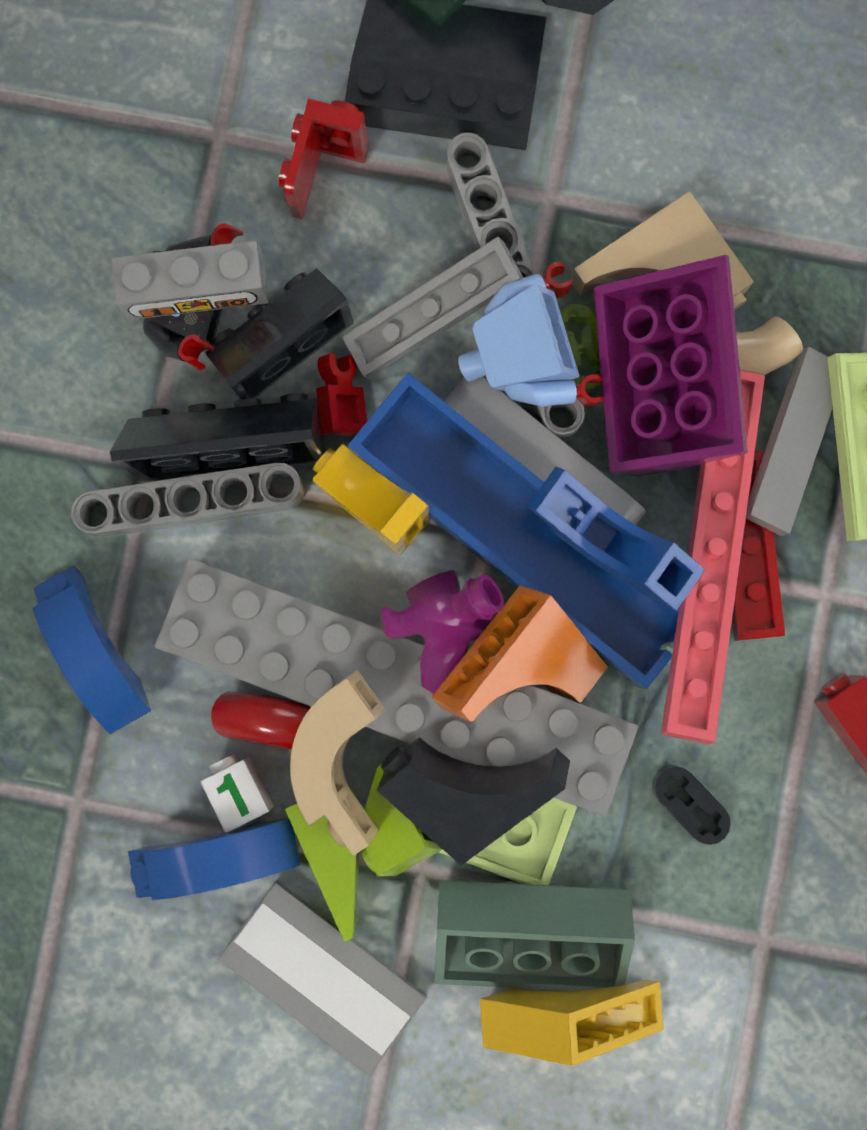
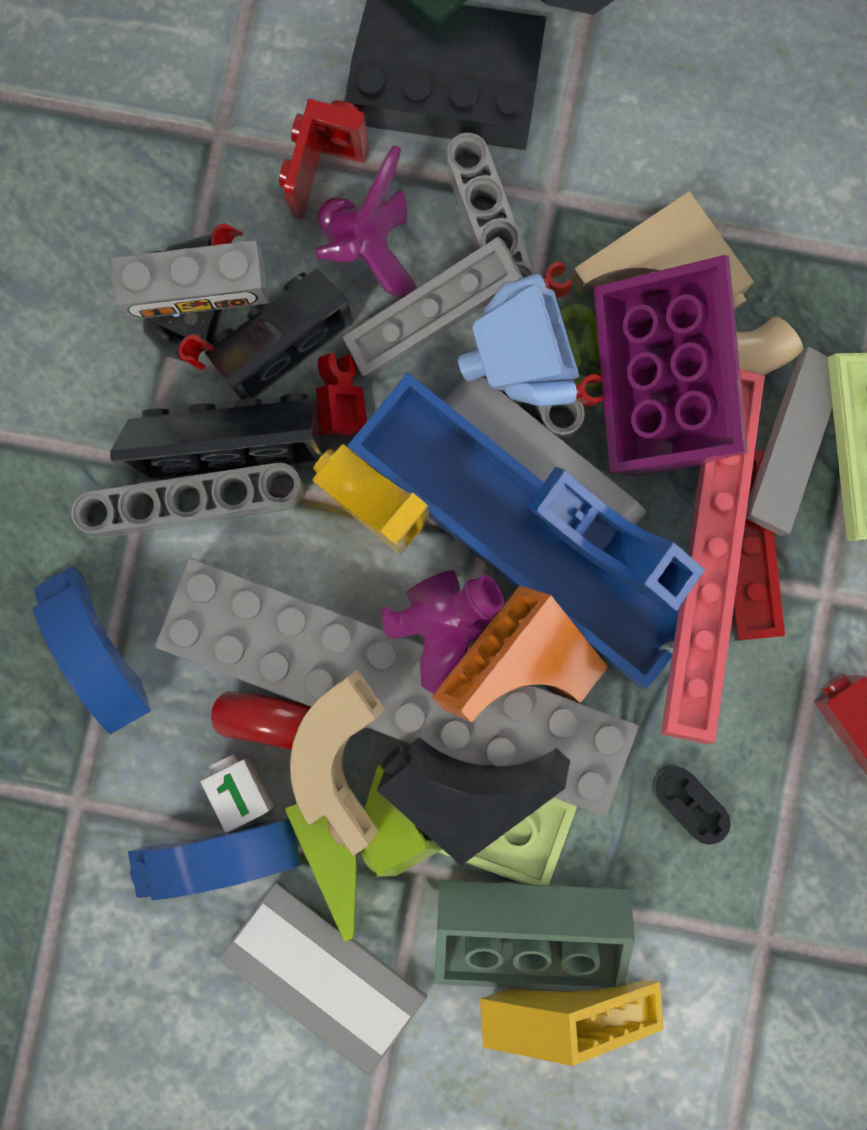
none -> magenta animal [315,145,417,298]

